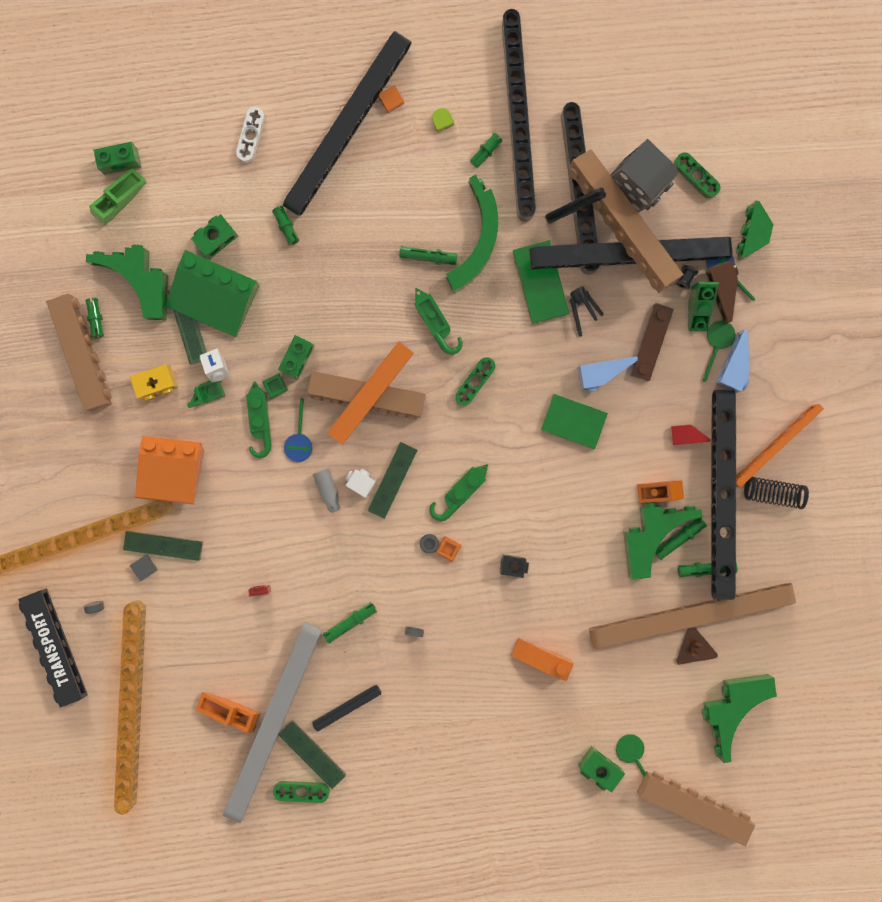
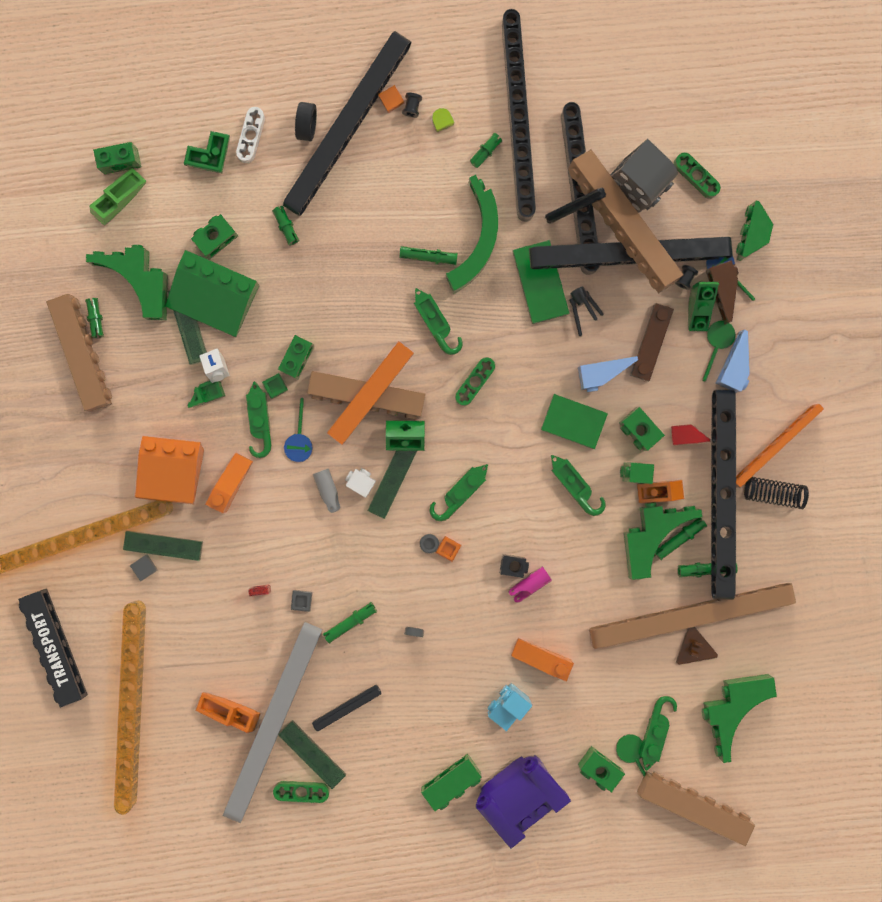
dark grey tile [83,601,105,614] -> none
yellow brick [129,364,178,401] -> none
none -> green brick [184,131,230,174]
none -> orange slope [206,453,253,513]
none -> dark grey tile [291,590,313,612]
none -> black tyre [295,102,317,142]
none -> green brick [385,421,425,451]
none -> black bush [402,92,422,118]
none -> green brick [421,754,482,812]
none -> dark purple piece [476,755,571,849]
none -> medium azure brick [487,683,533,731]
none -> dark pink piece [509,566,552,603]
none -> green plate [551,455,606,516]
none -> green brick [619,407,665,451]
none -> green brick [620,462,654,484]
none -> green plate [639,696,677,771]

